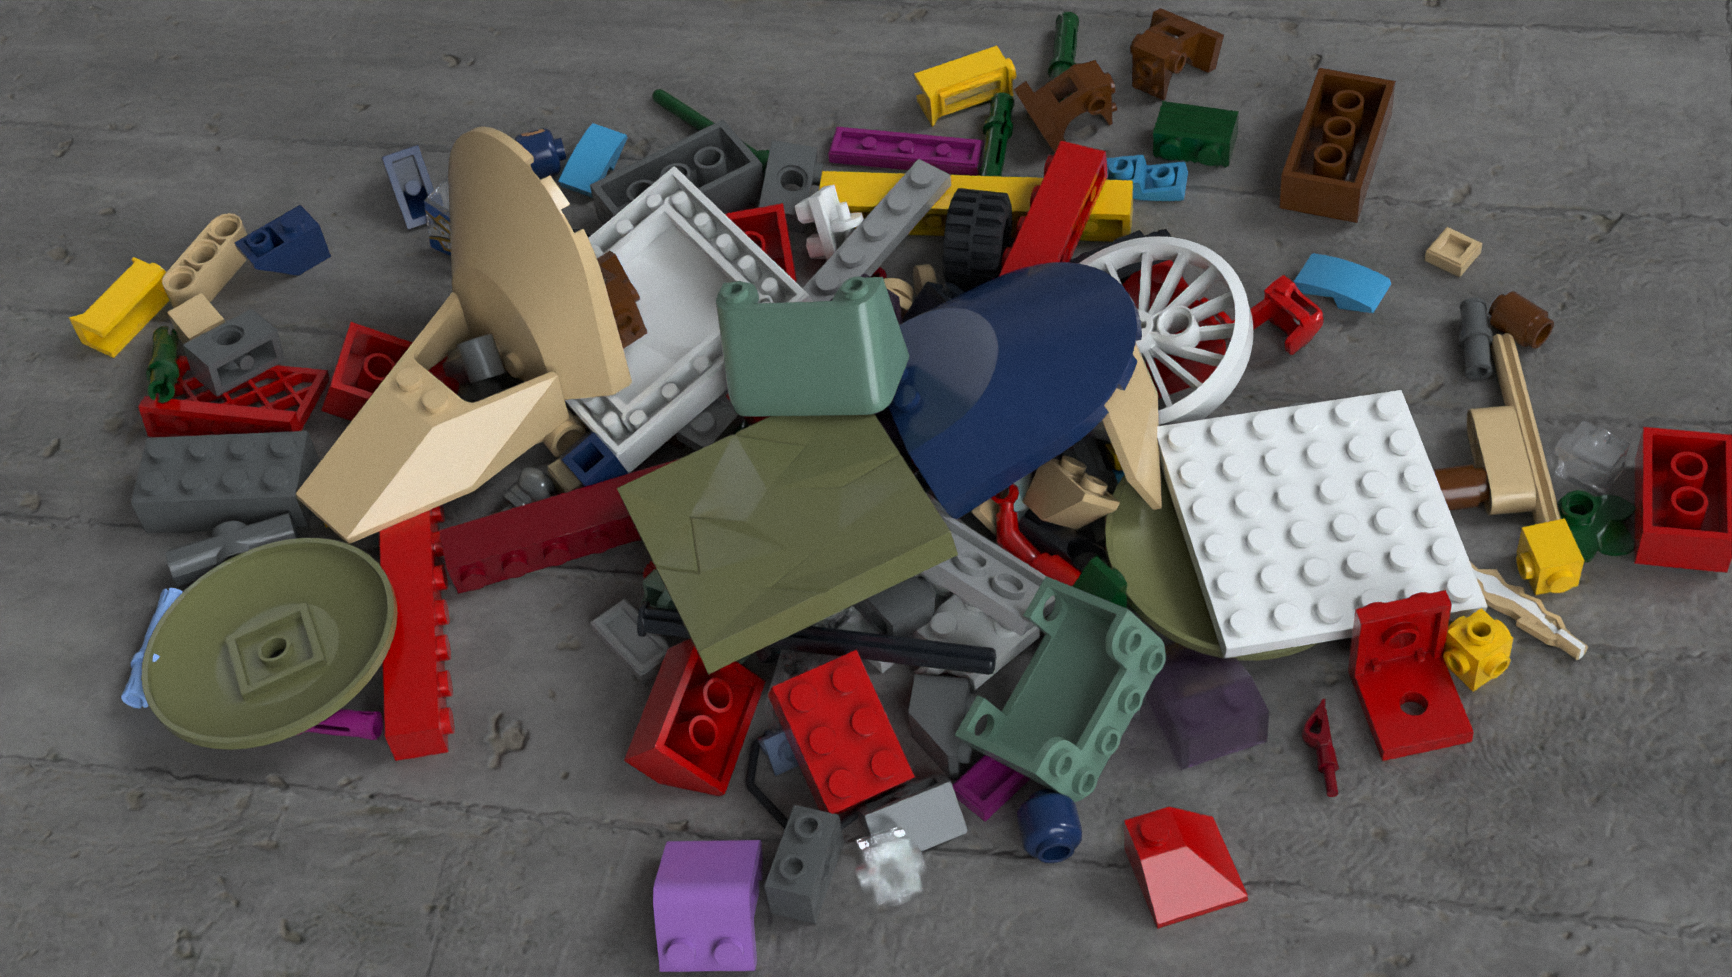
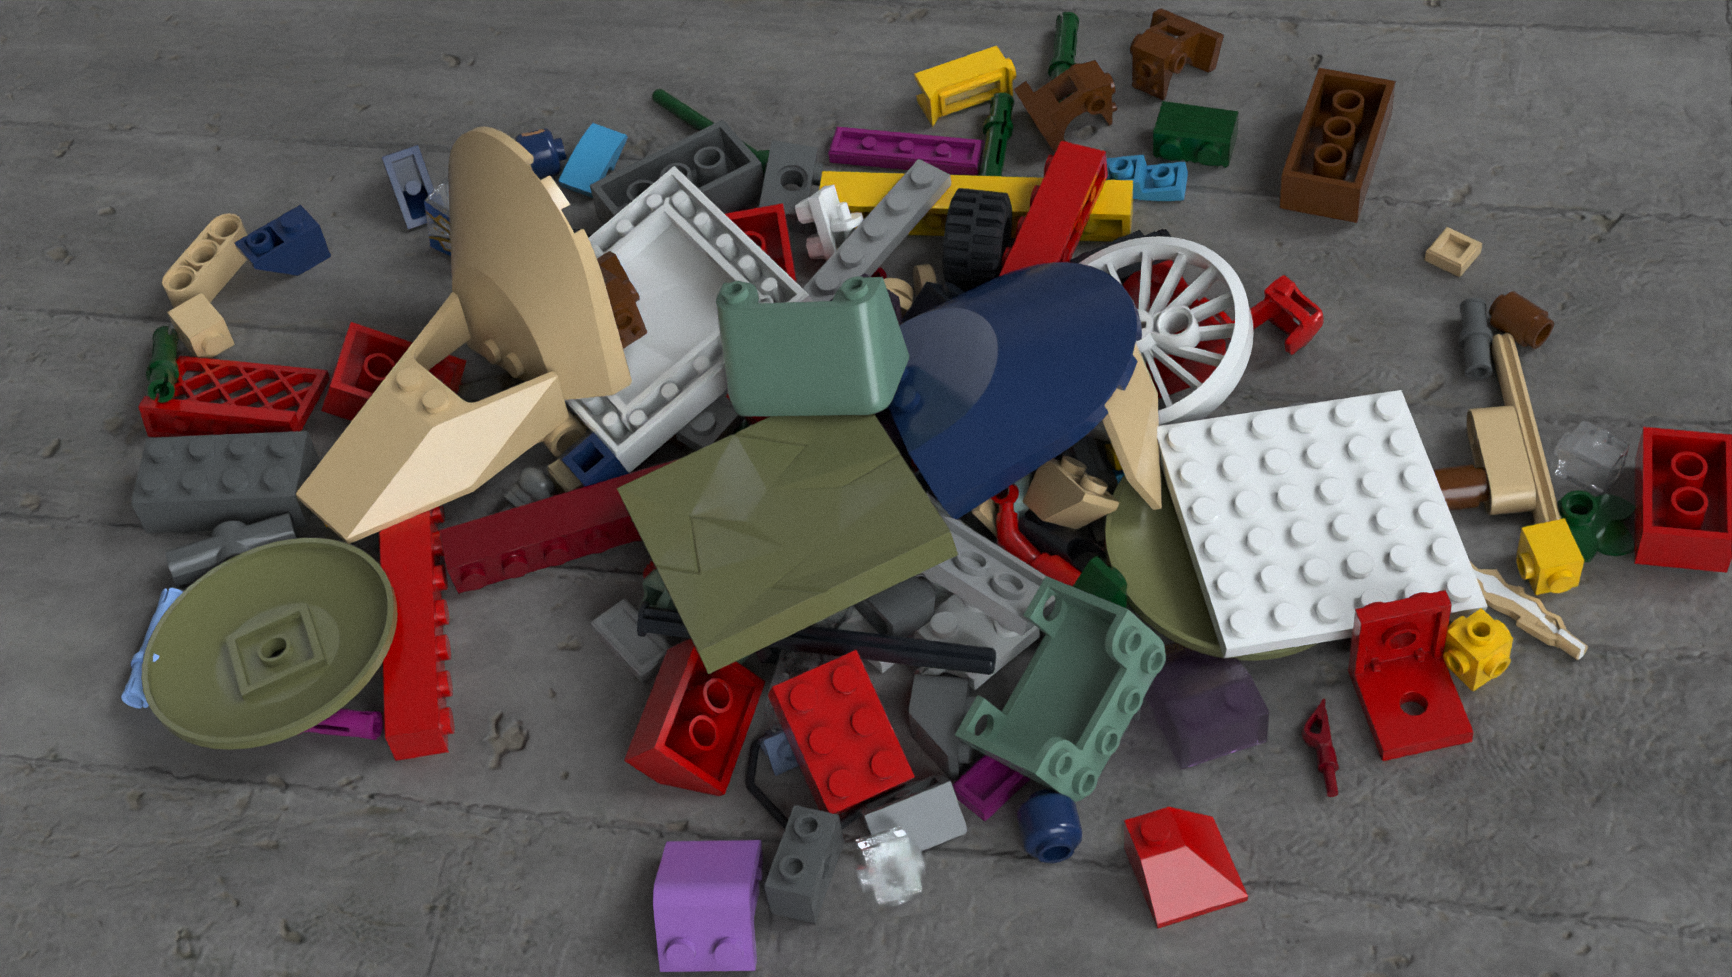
yellow window [69,257,170,358] -> none
dark grey brick [183,309,285,397] -> none
dark grey piece [443,333,505,384] -> none
dark azure slope [1294,253,1391,313] -> none

